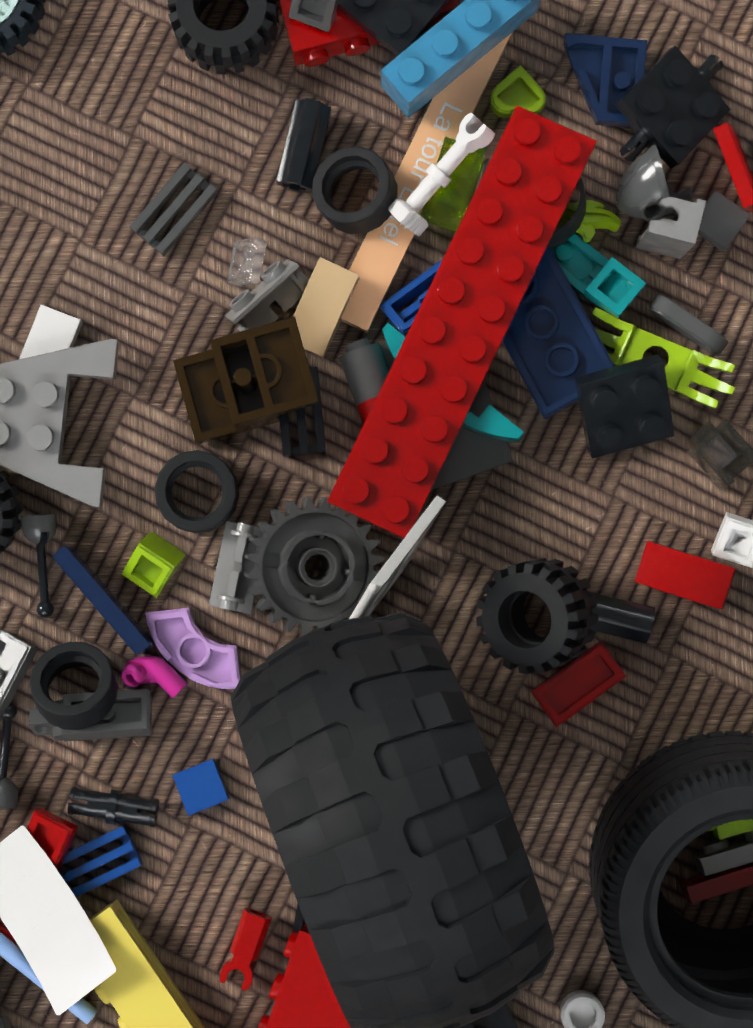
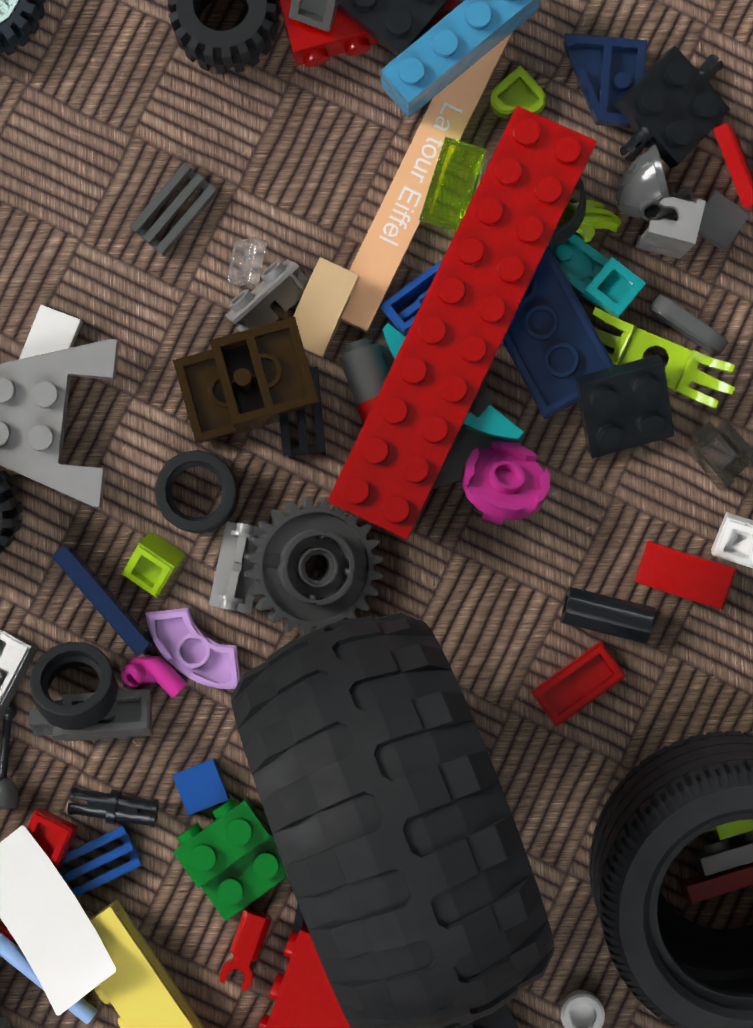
hinge [21,514,57,618] -> none
black axle [277,98,332,193] -> none
black tyre [312,146,398,234] -> none
white window [349,495,446,619] -> none
white piece [388,113,495,237] -> none
black tyre [476,558,599,674] -> none
none -> green plate [173,797,288,921]
none -> dark pink tile [462,441,550,525]

